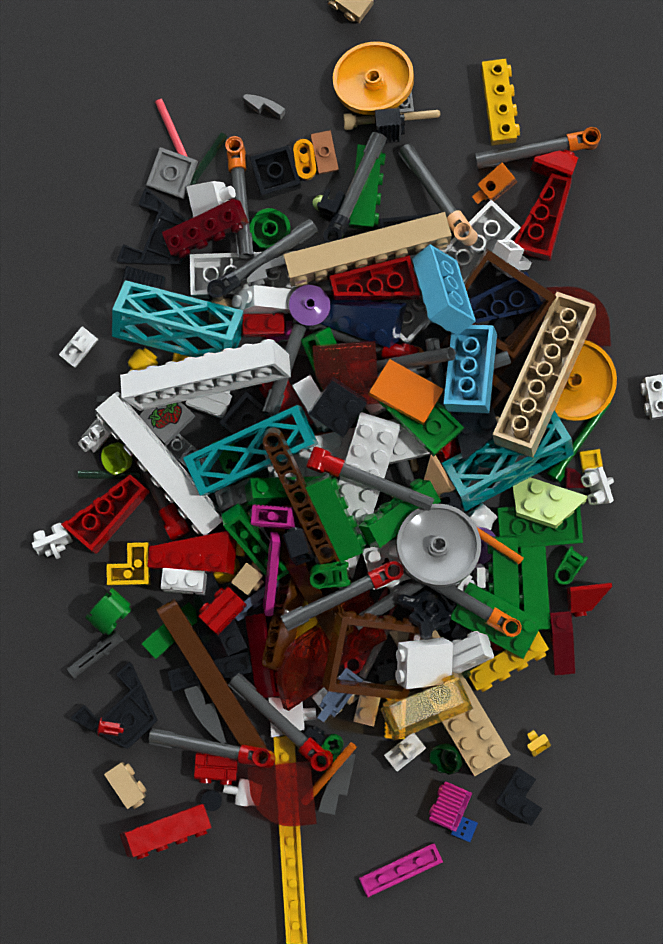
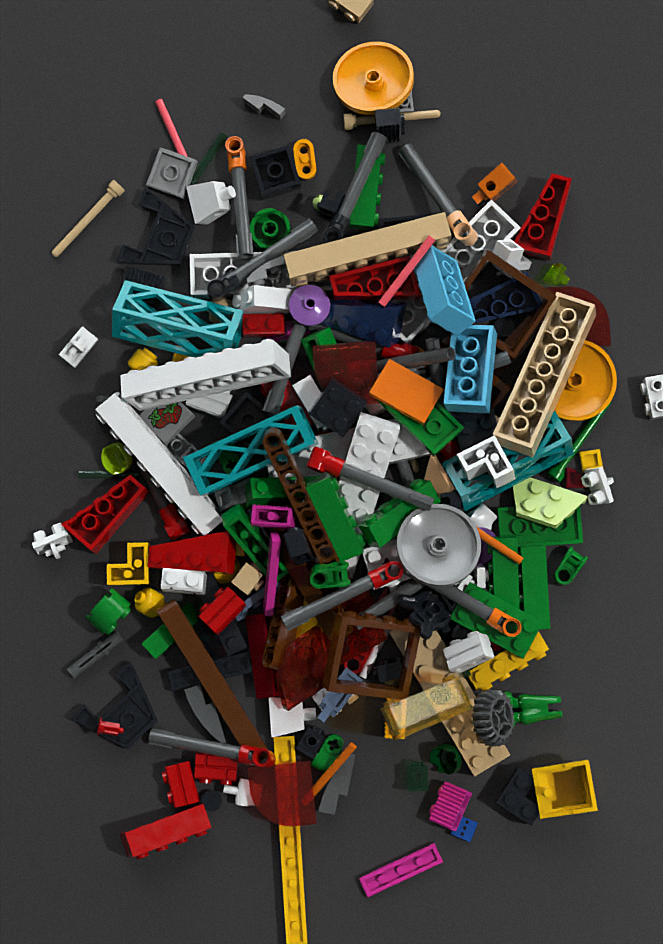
white hips [78,418,112,453] -> none
tan brick [104,762,147,809] -> none
dark red brick [162,199,249,258] -> none
dark grey piece [228,673,334,772] -> none
nougat plate [311,130,339,175] -> none
brick [353,681,381,726] -> none
white hips [384,732,426,772] -> none
white brick [395,637,453,689] -> none
dark grey piece [475,127,601,170] -> none
yellow brick [481,59,520,145] -> none
yellow tile [527,730,551,757] -> none
red slope [530,150,579,178] -> none
dark red slope [550,611,575,676] -> none
red slope [566,583,612,617] -> none
none -> tan piece [52,180,125,257]
none -> yellow head [134,587,166,618]
none -> red brick [162,761,200,808]
none -> coral bar [379,235,435,307]
none -> clear green brick [407,761,429,792]
none -> white brick [457,435,515,488]
none -> dark grey gear [471,690,515,747]
none -> green piece [503,691,563,727]
none -> yellow piece [531,759,598,819]
none -> clear neon green tile [543,263,570,286]

